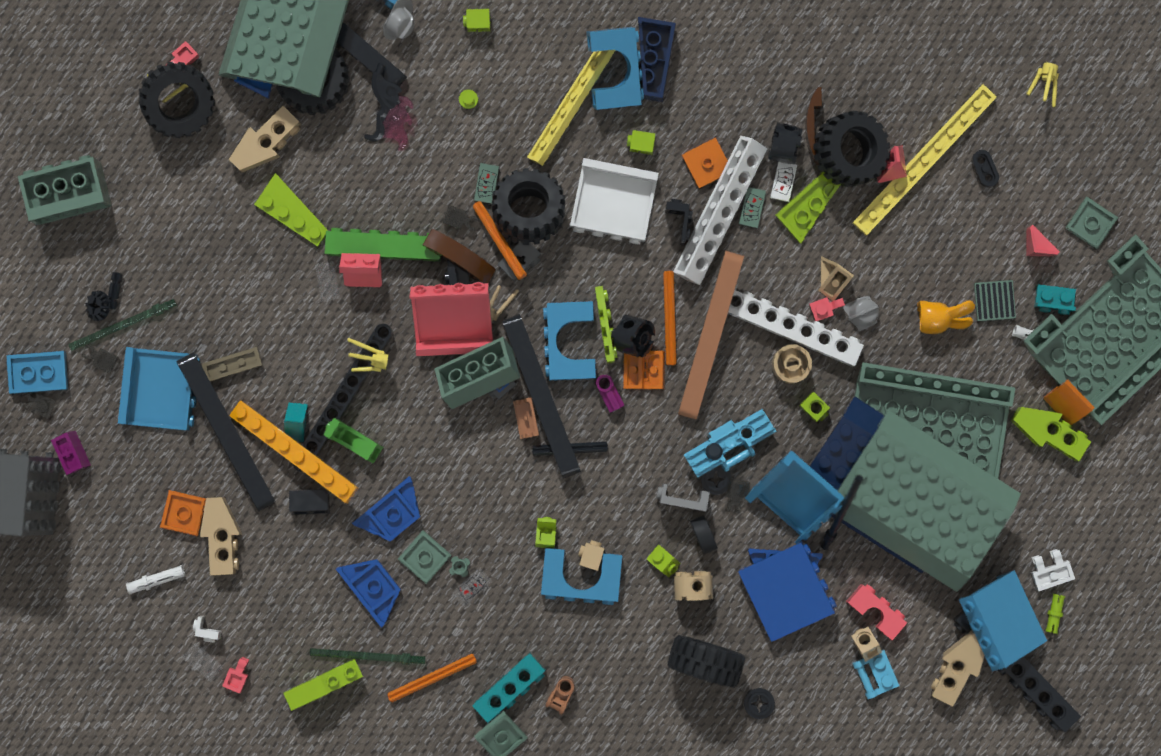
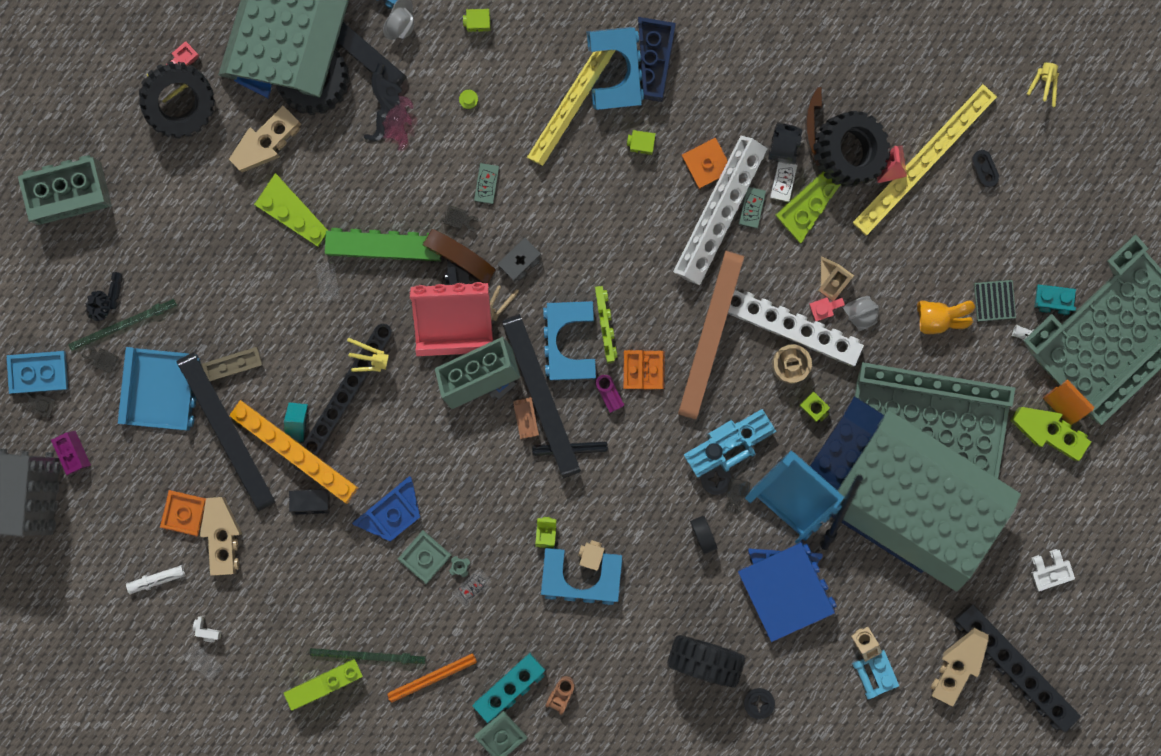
coral plate [222,657,249,694] -> none
bright green arch [323,418,384,463] -> none
blue wing [336,559,401,628] -> none
coral bracket [339,253,382,287] -> none
orange axle [473,201,527,280] -> none
black tyre [492,168,565,245] -> none
white panel [570,158,659,245] -> none
black brick [611,314,655,357] -> none
lime bracket [647,544,680,578] -> none
light grey panel [656,484,710,511] -> none
orange axle [663,271,676,366] -> none
black bracket [665,199,693,246] -> none
tan brick [674,571,713,600] -> none
coral arch [846,584,907,640] -> none
dark azure panel [959,570,1047,671] -> none
coral slope [1026,225,1059,256] -> none
lime pin [1045,594,1065,634] -> none
sand green tile [1065,196,1118,250] -> none

